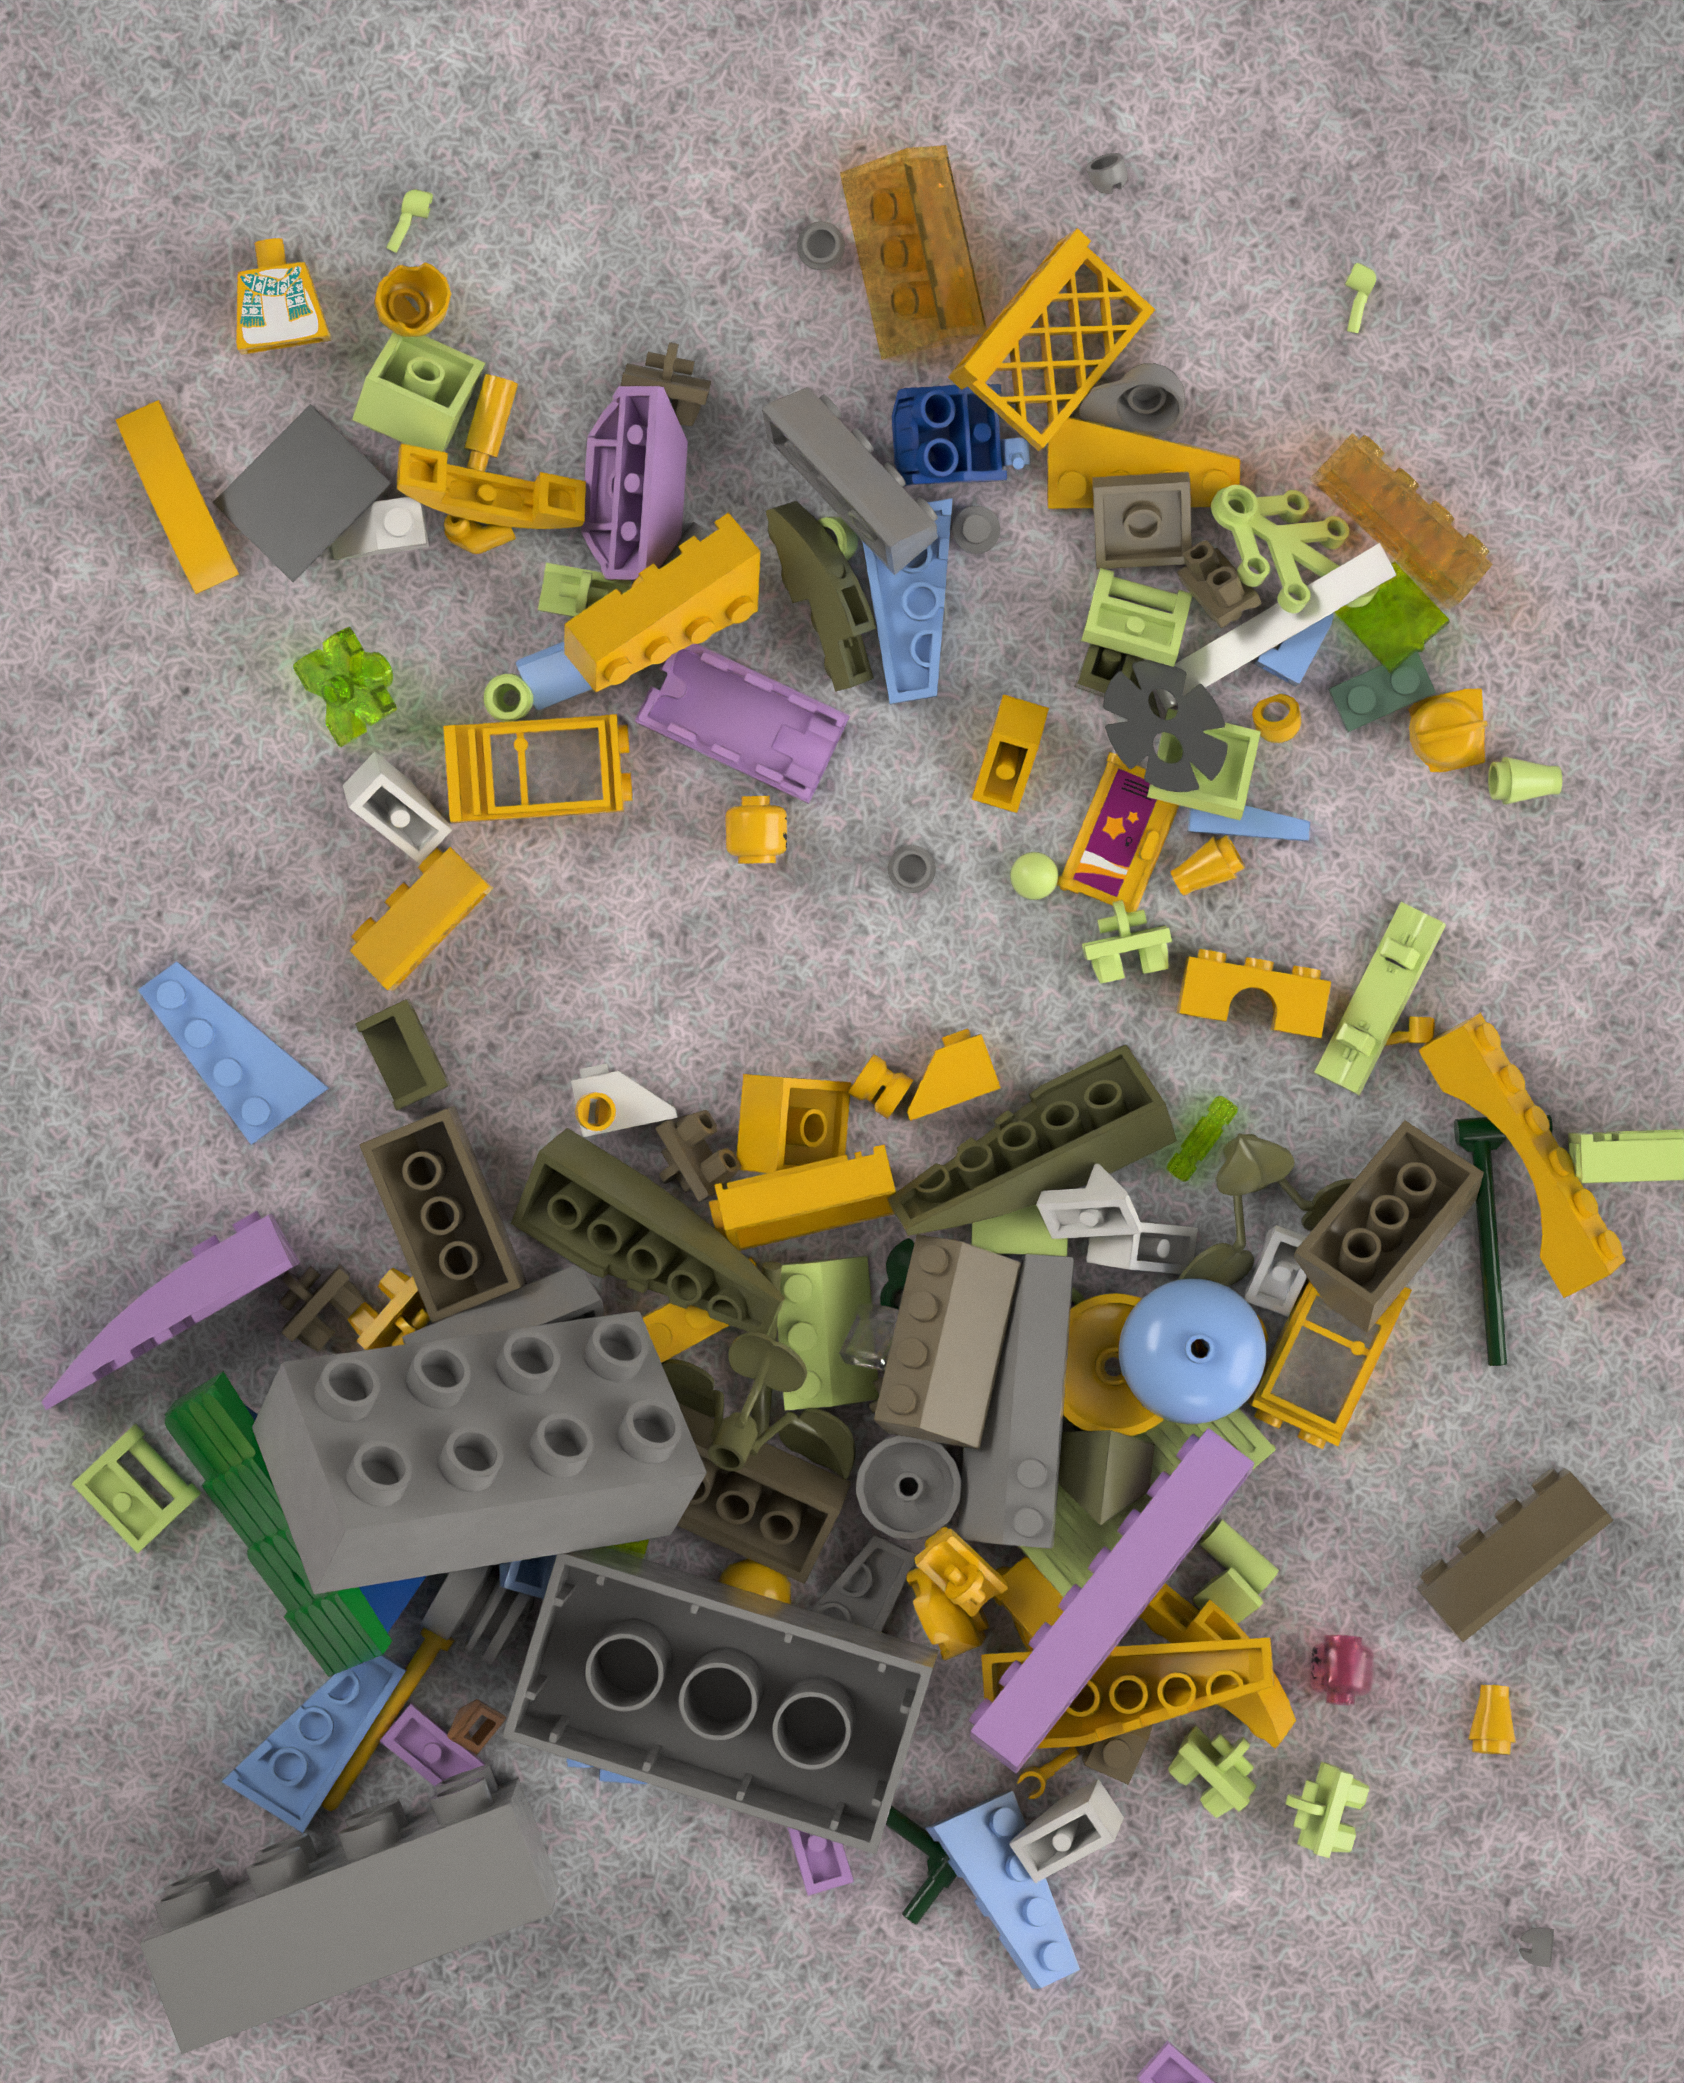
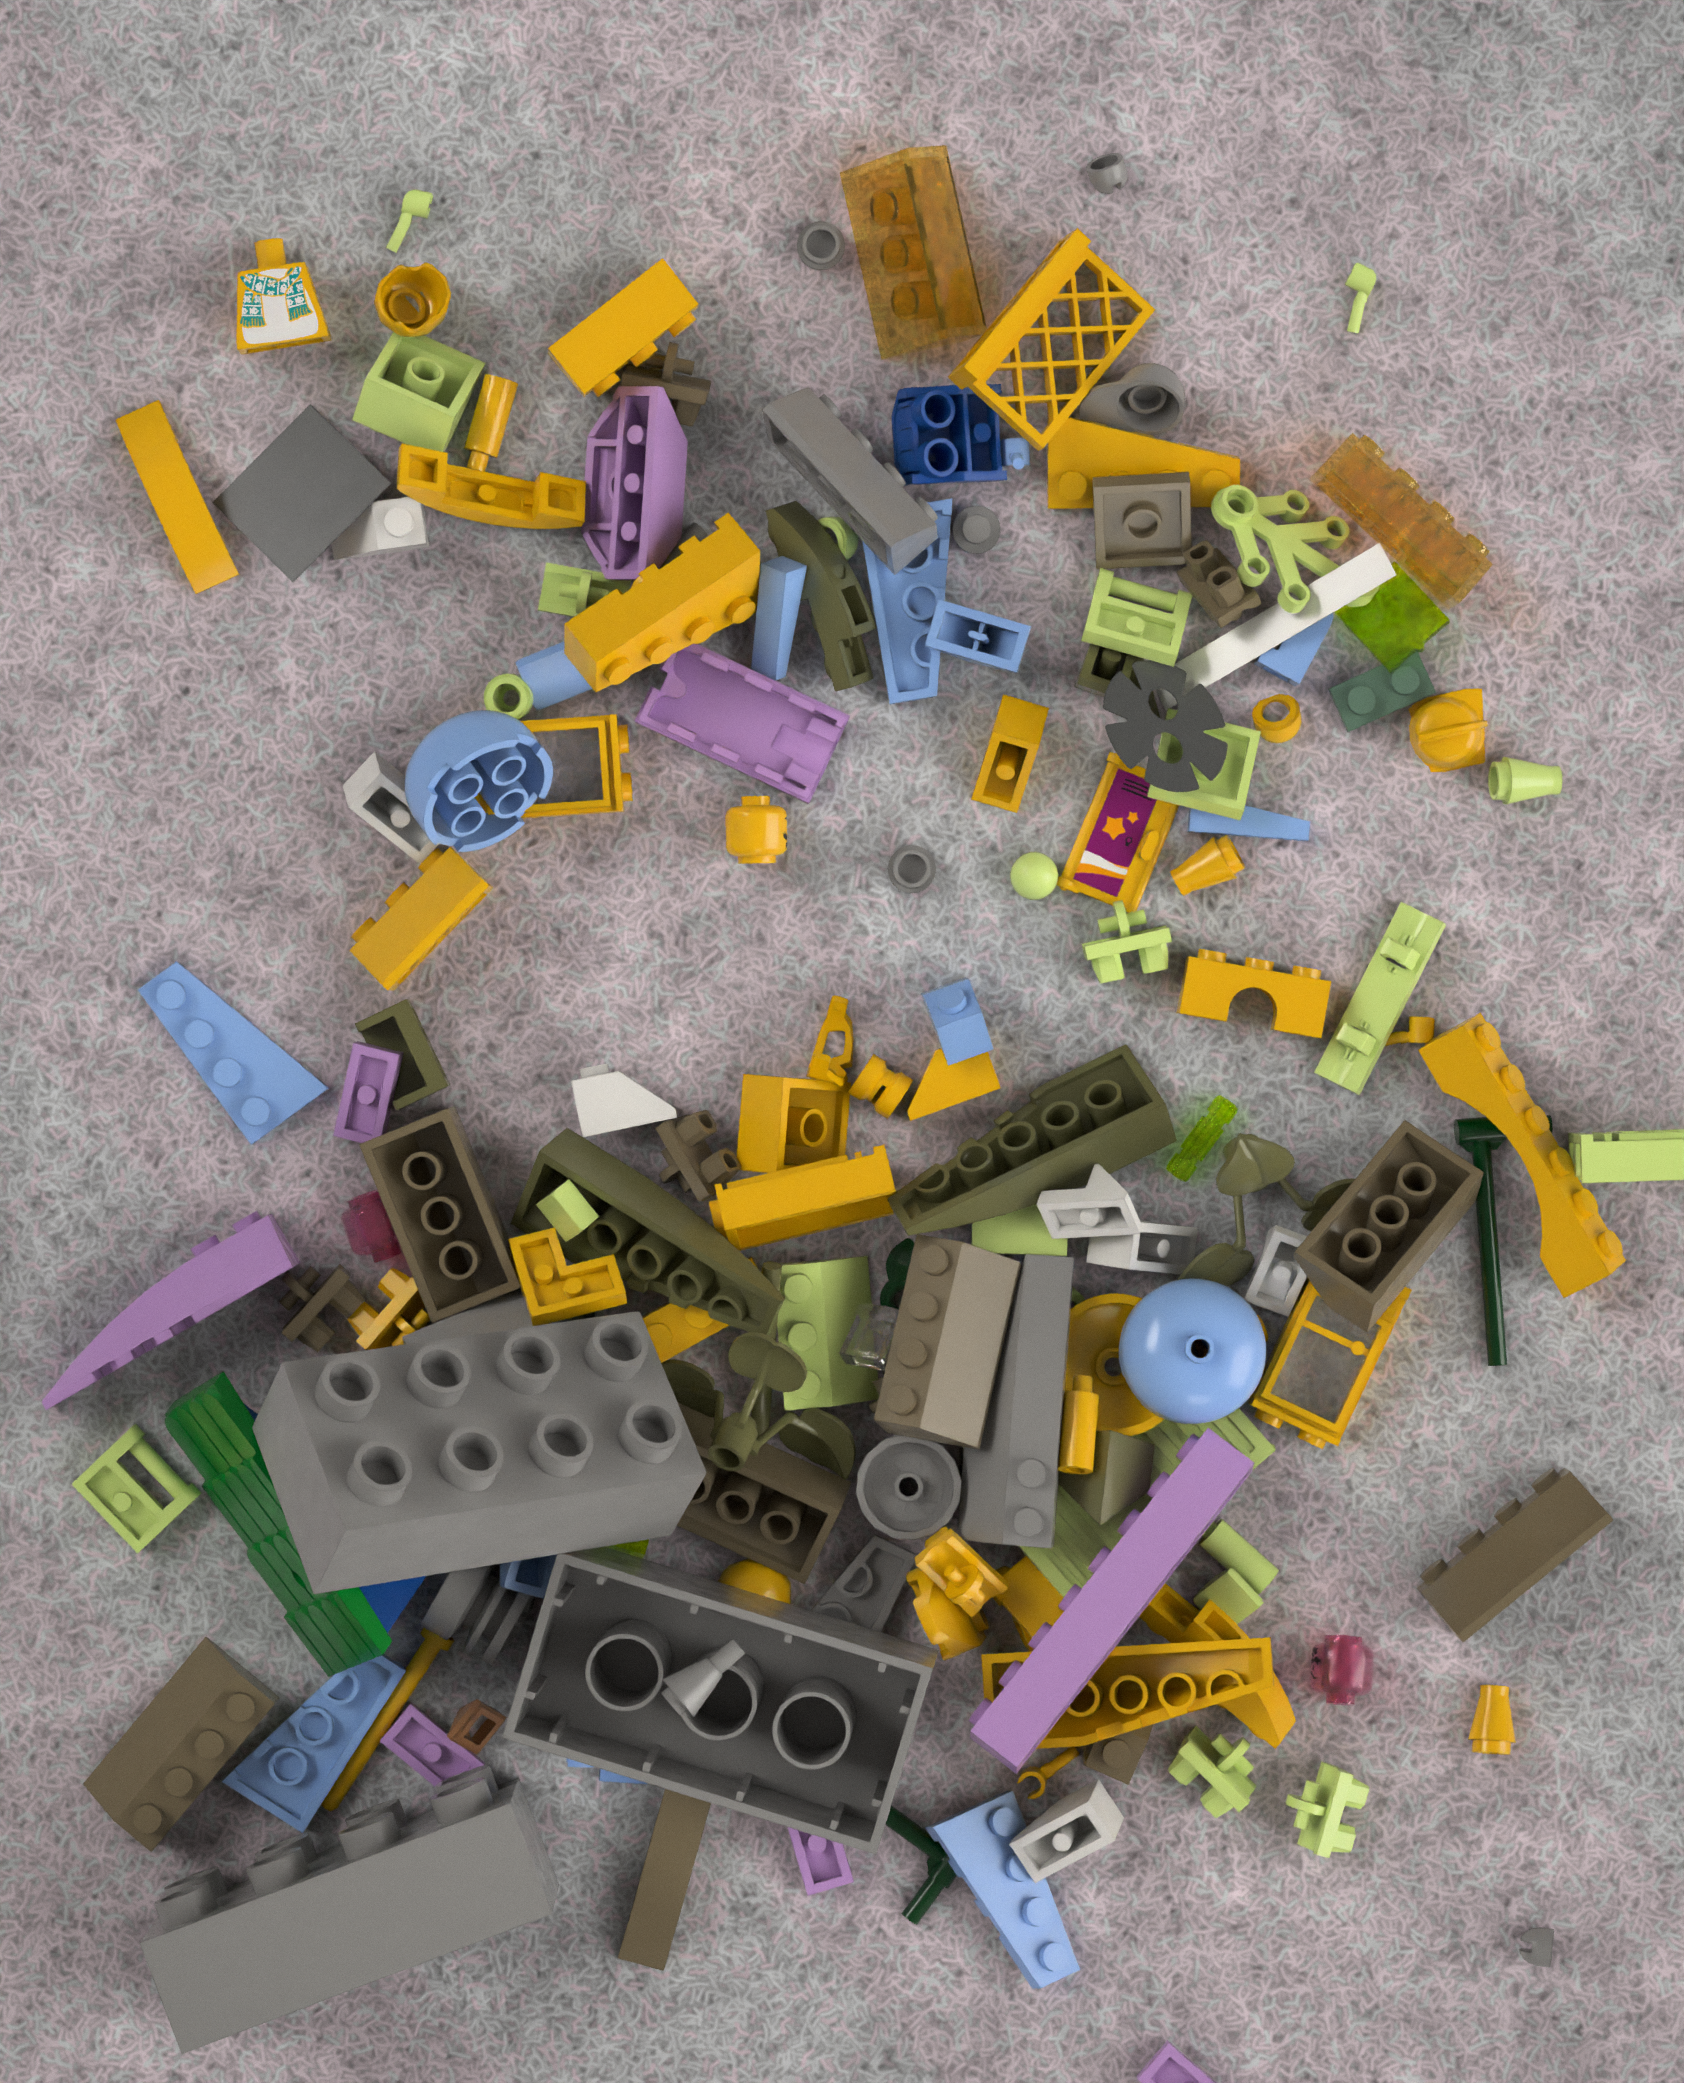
clear neon green plant [293,626,397,747] -> none
yellow arm [444,514,516,554] -> none
yellow hinge [575,1092,616,1131] -> none
none -> dark tan slope [83,1636,280,1852]
none -> lavender plate [333,1041,403,1143]
none -> clear pink head [341,1189,401,1263]
none -> light blue cylinder [405,710,553,852]
none -> yellow plate [508,1228,627,1326]
none -> yellowish green slope [536,1179,599,1242]
none -> yellow slope [548,258,699,397]
none -> dark tan slope [618,1789,711,1971]
none -> light grey cone [661,1639,745,1717]
none -> light blue piece [751,556,807,681]
none -> yellow helmet [806,995,853,1087]
none -> light blue slope [921,977,993,1066]
none -> light blue slope [925,599,1031,673]
none -> yellow cylinder [1058,1375,1099,1474]

